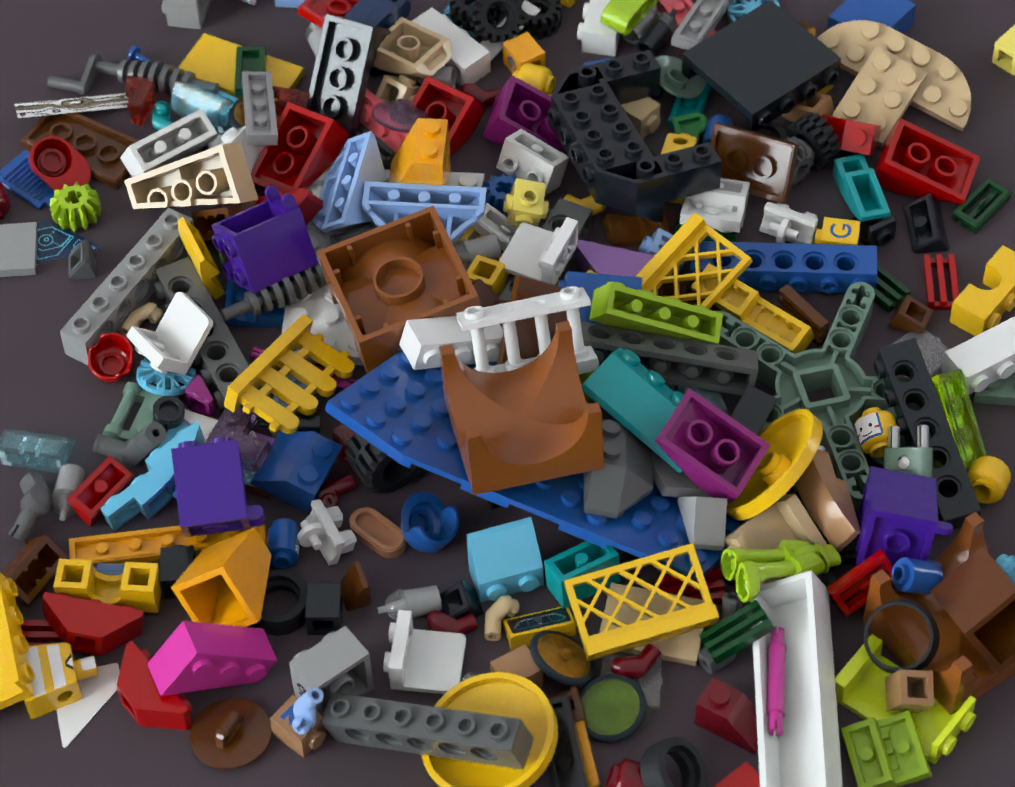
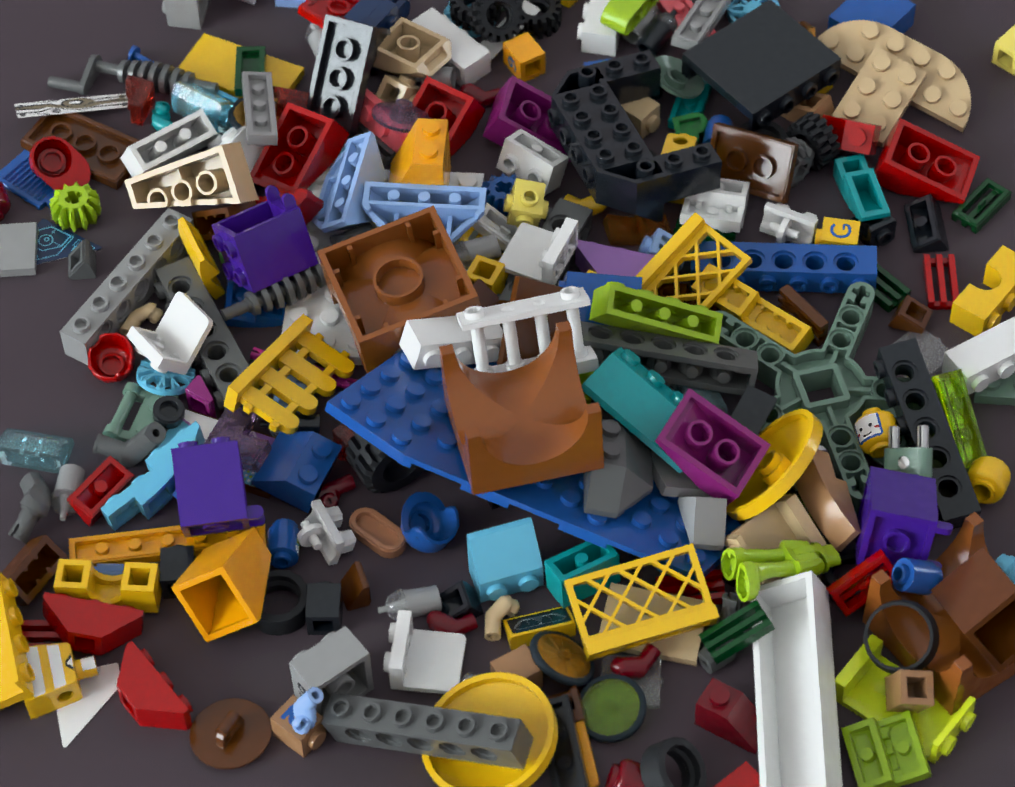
dark pink wedge [147,621,278,696] -> none
yellow head [512,63,556,96] -> none
dark pink piece [766,626,786,736] -> none

